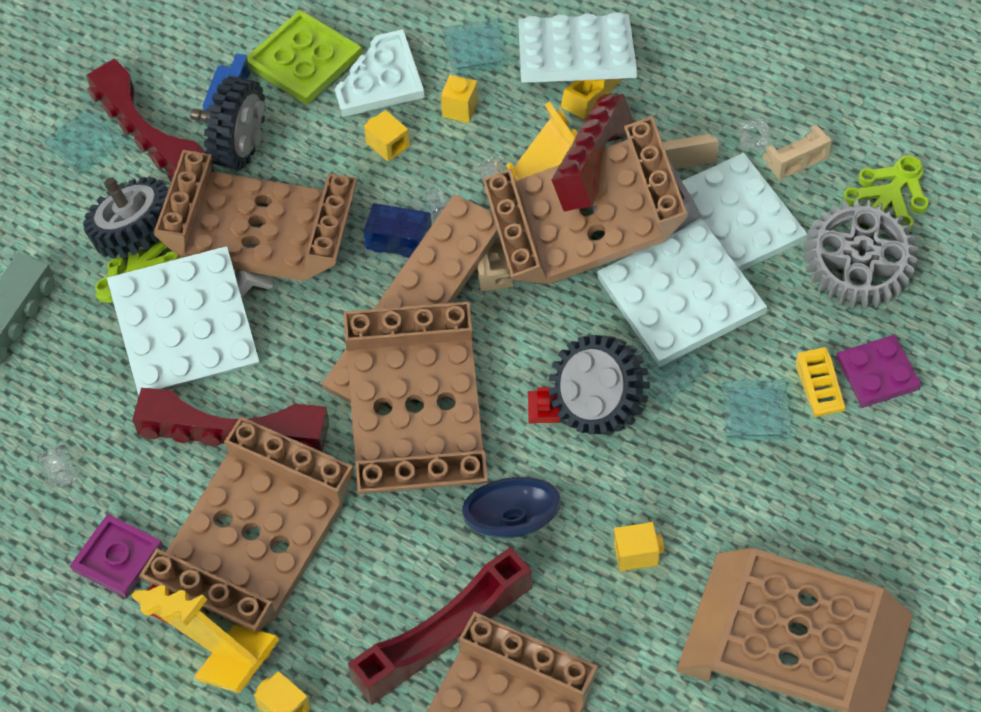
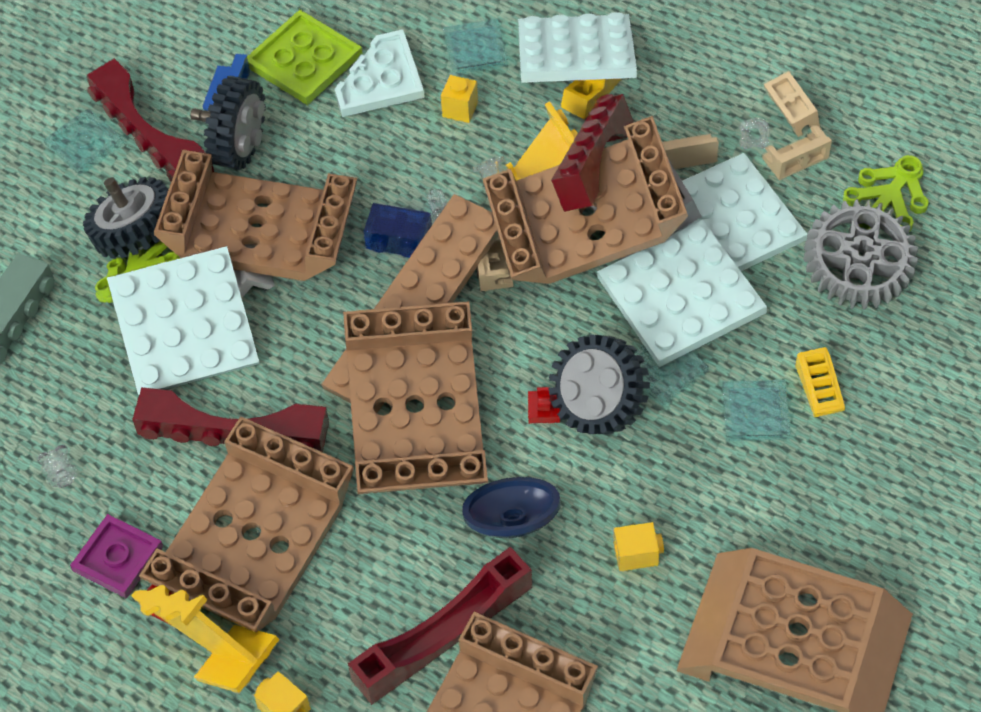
yellow brick [364,110,410,162] -> none
magenta plate [836,335,921,408] -> none
none -> tan hinge [764,71,820,137]

